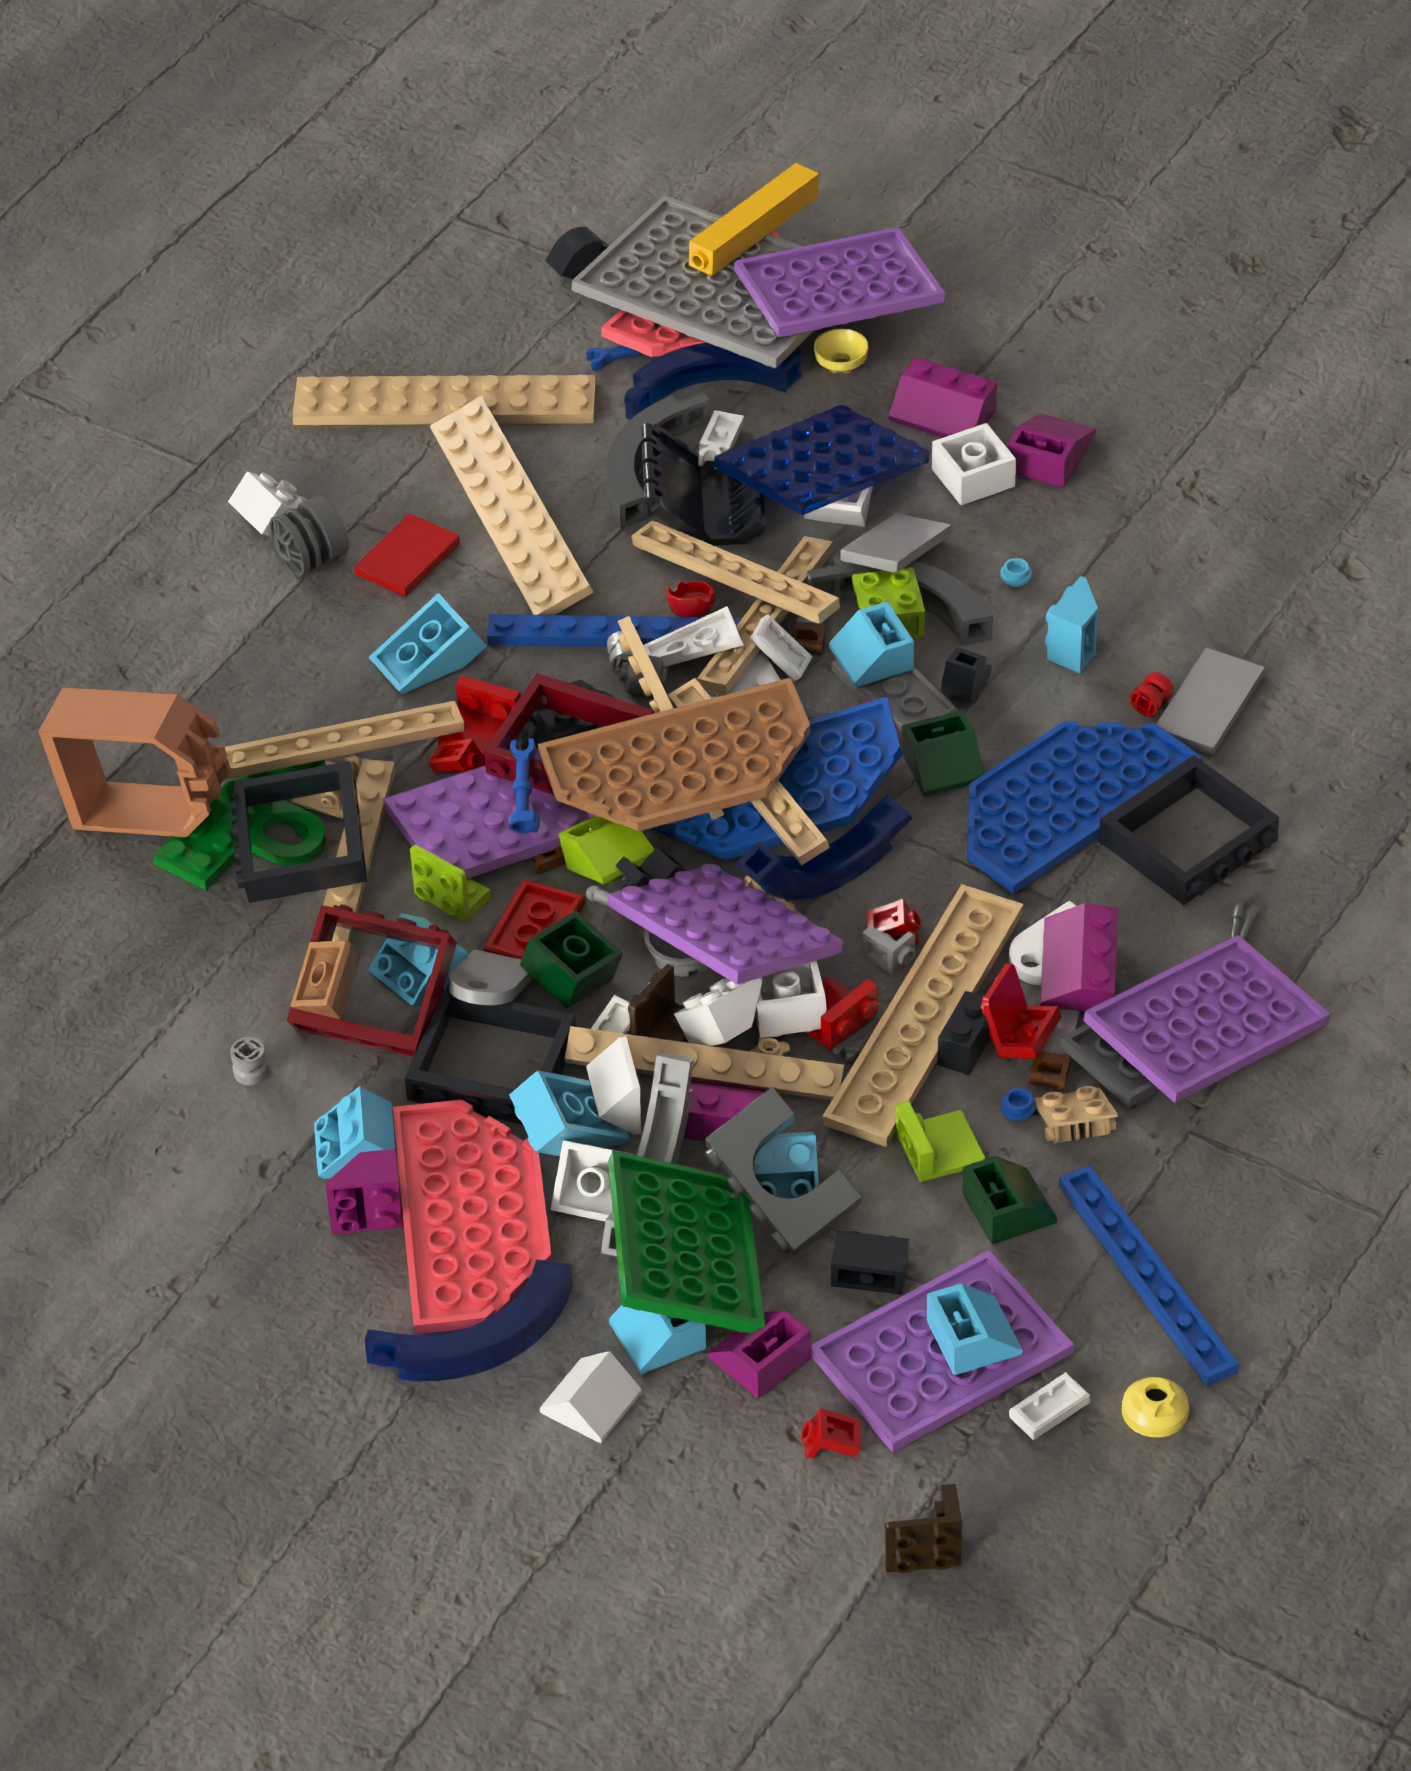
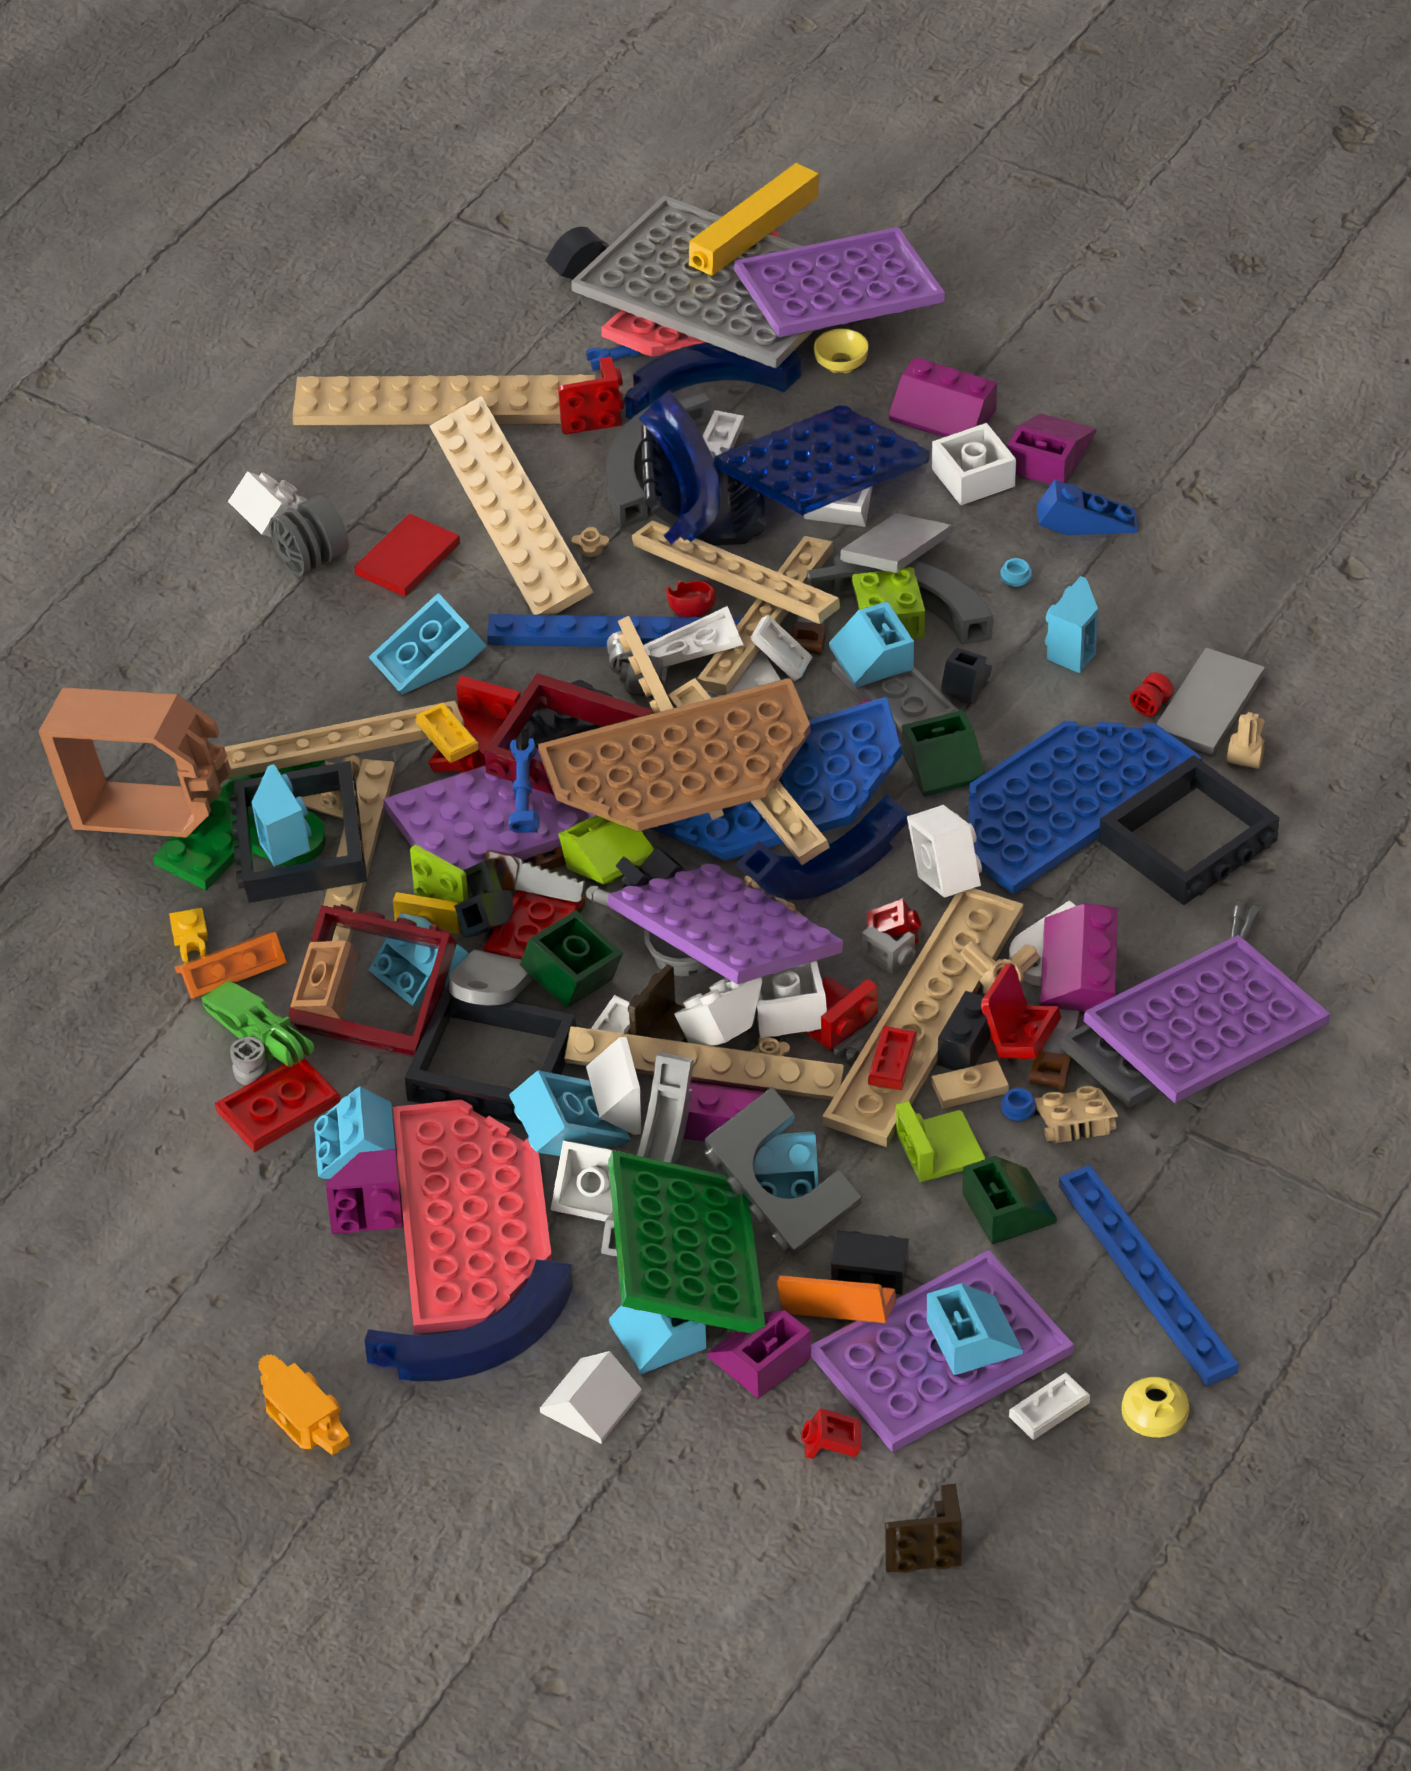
none -> yellow plate [169,908,208,962]
none -> orange panel [174,931,287,998]
none -> bright green arm [202,980,314,1068]
none -> red tile [215,1057,341,1152]
none -> medium azure slope [252,764,312,866]
none -> light orange hinge [258,1354,350,1456]
none -> yellow plate [393,892,462,934]
none -> yellow plate [416,702,478,763]
none -> black brick [454,860,513,937]
none -> light grey piece [485,850,585,902]
none -> red bracket [558,357,624,435]
none -> tan plate [572,527,609,557]
none -> clear blue arch [639,390,721,545]
none -> orange panel [777,1276,897,1323]
none -> red plate [868,1026,917,1091]
none -> white brick [907,805,982,898]
none -> tan plate [932,1060,1009,1109]
none -> tan axle [960,941,1039,995]
none -> blue slope [1037,479,1138,535]
none -> tan axle [1227,712,1265,769]

